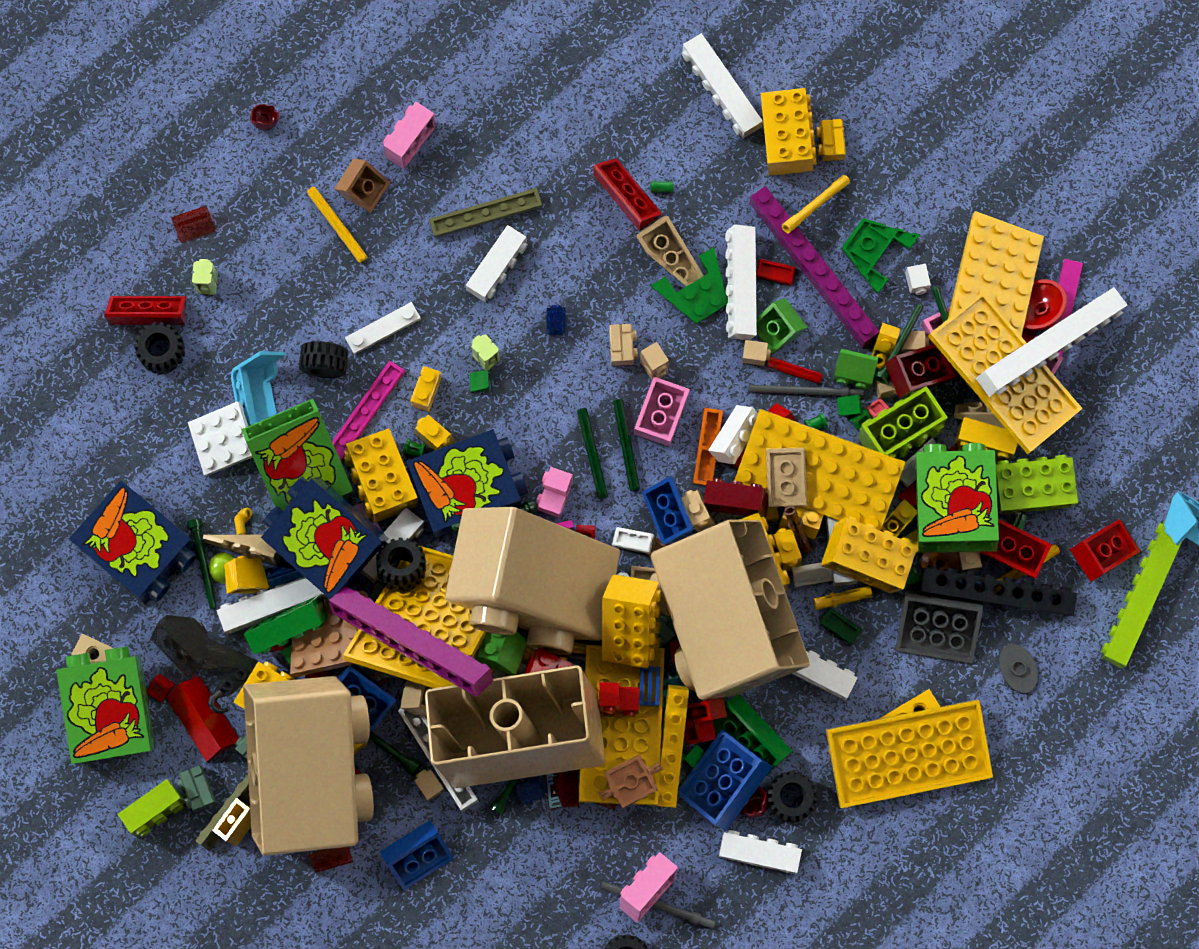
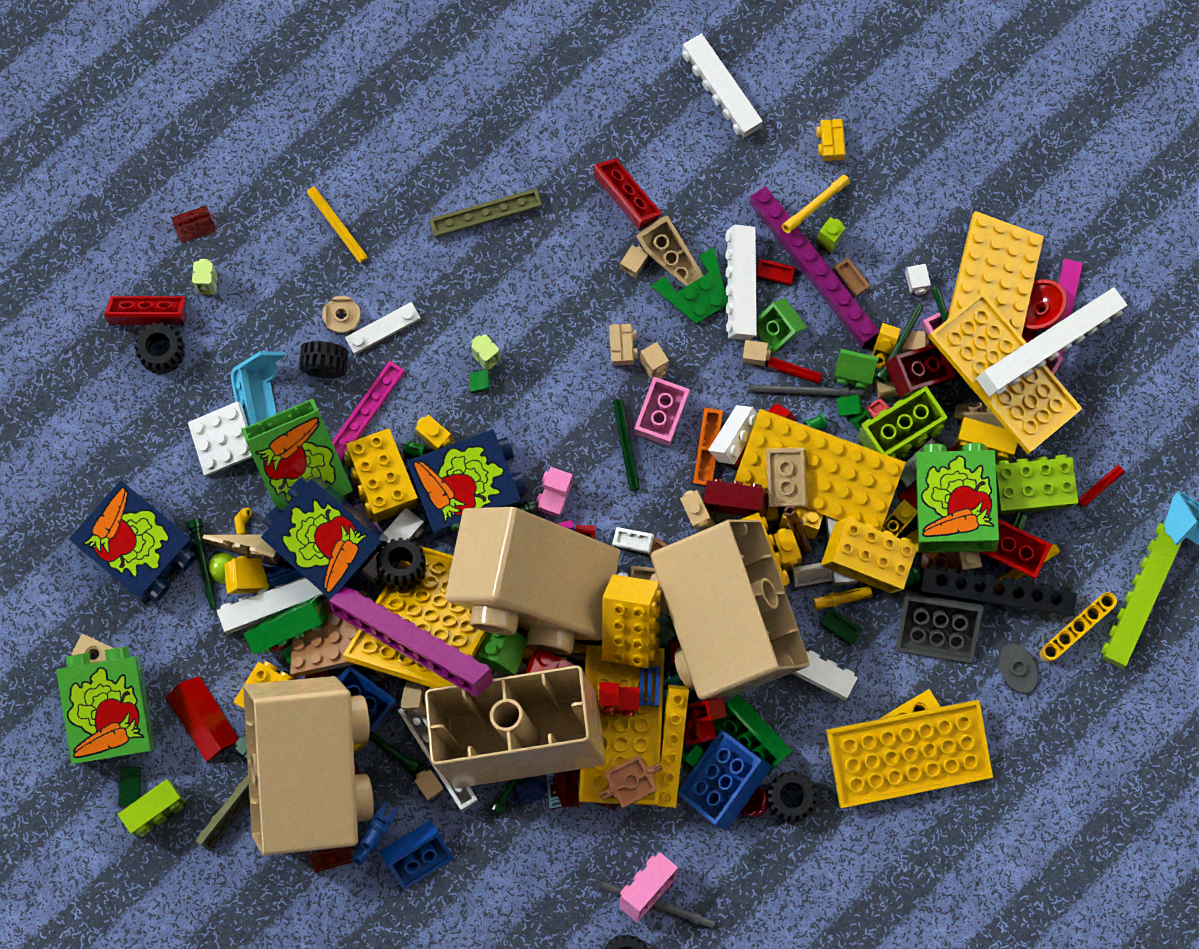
red slope [147,674,175,703] -> none
clear smoke slope [150,615,258,714] -> none
sand green brick [177,765,217,812] -> none
yellow brick [212,798,251,847] -> none
dark red hair [250,104,279,131] -> none
medium nougat slope [334,159,390,213] -> none
bright pink brick [383,102,436,169] -> none
yellow brick [410,366,442,412] -> none
white brick [466,225,528,302] -> none
clear blue brick [546,305,566,335] -> none
dark green axle [577,408,608,499] -> none
blue slope [642,476,694,545] -> none
green pin [650,180,674,195] -> none
white brick [718,830,802,874] -> none
yellow brick [761,88,817,176] -> none
green wing [841,218,919,294] -> none
red slope [1069,519,1140,582] -> none
none -> dark green tile [118,766,141,807]
none -> tan plate [322,296,361,334]
none -> blue connector [352,801,398,865]
none -> tan brick [620,245,648,278]
none -> lime brick [816,217,846,253]
none -> medium nougat tile [833,257,871,298]
none -> yellow beam [1040,592,1117,663]
none -> red axle [1078,465,1125,508]

